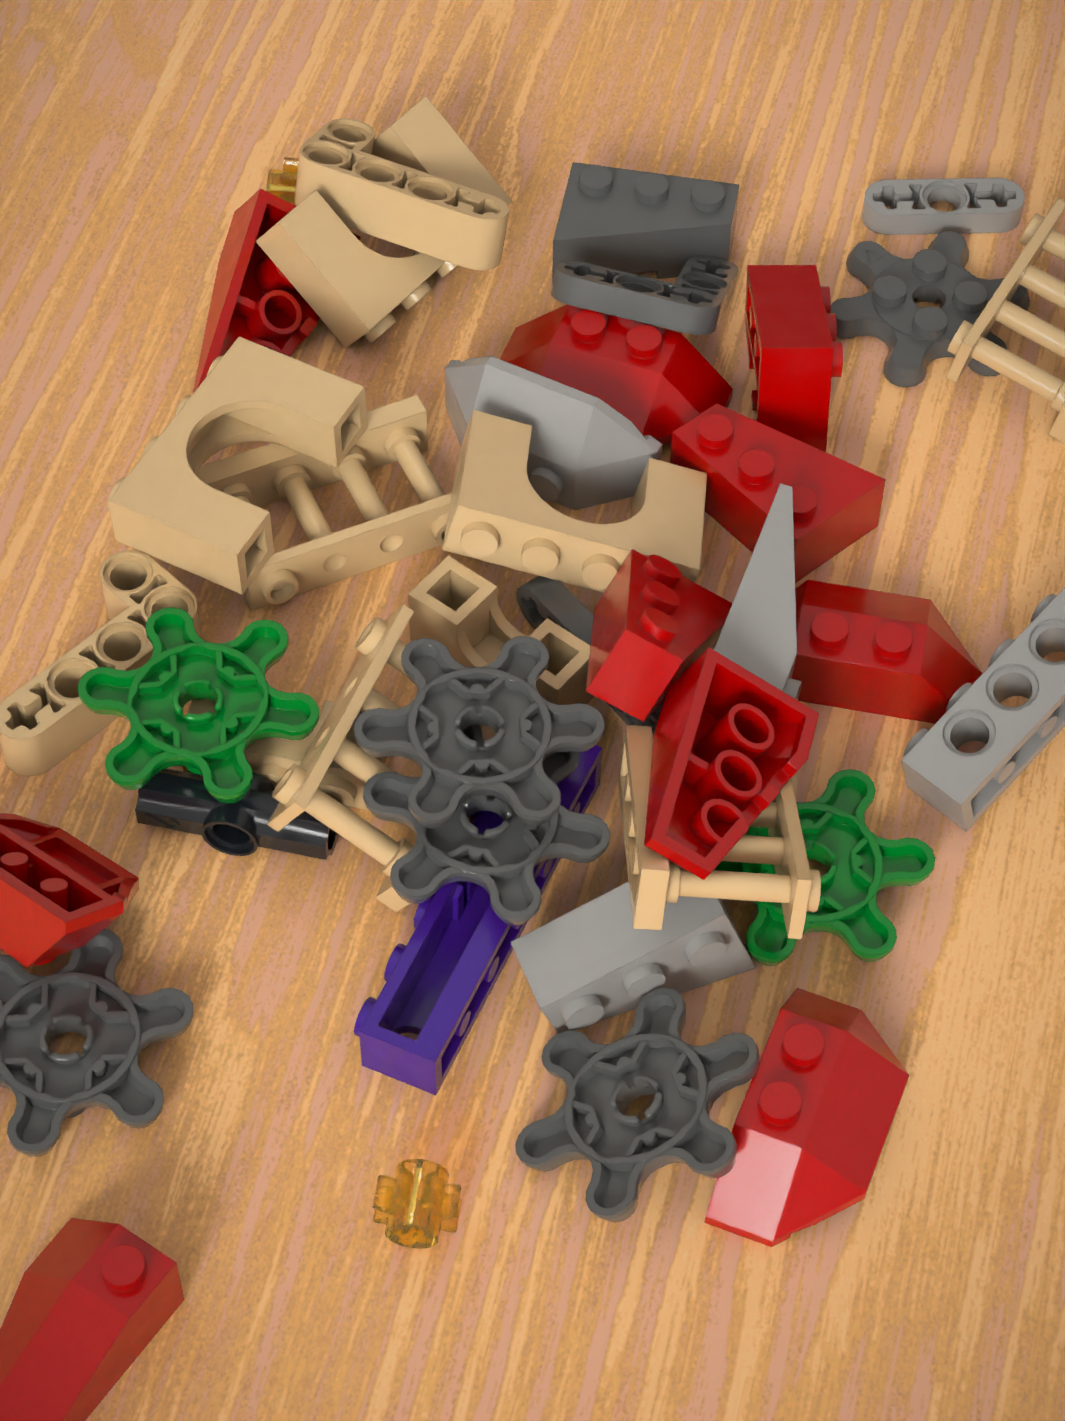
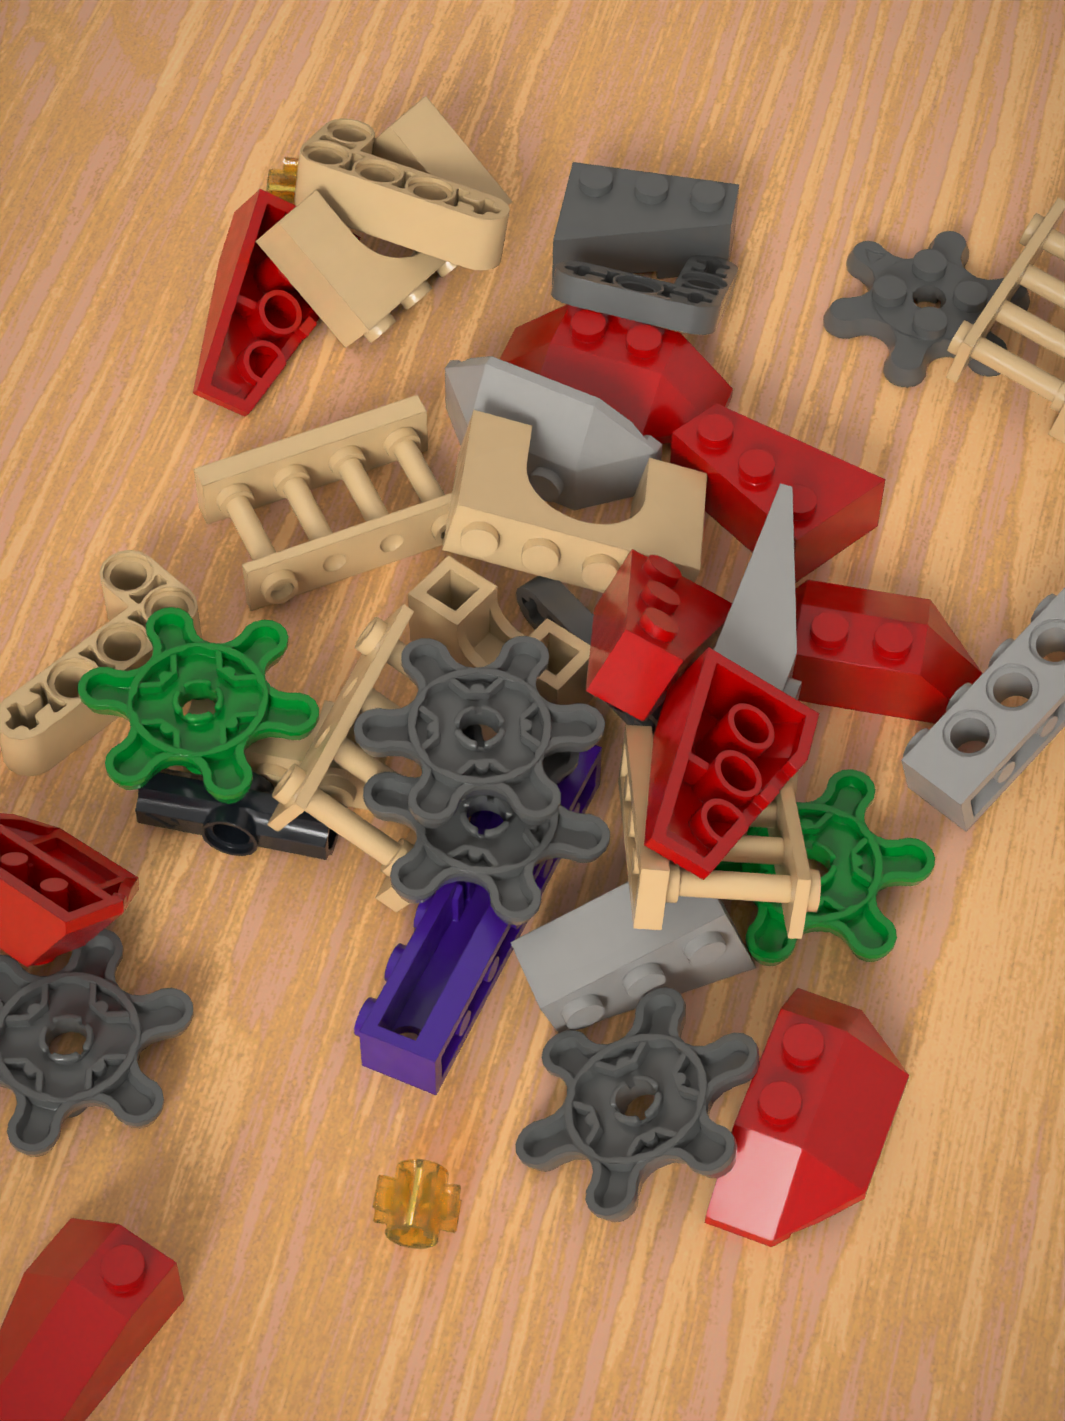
tan arch [107,337,368,595] -> none
red wedge [745,265,843,452] -> none
light grey beam [862,178,1025,235] -> none

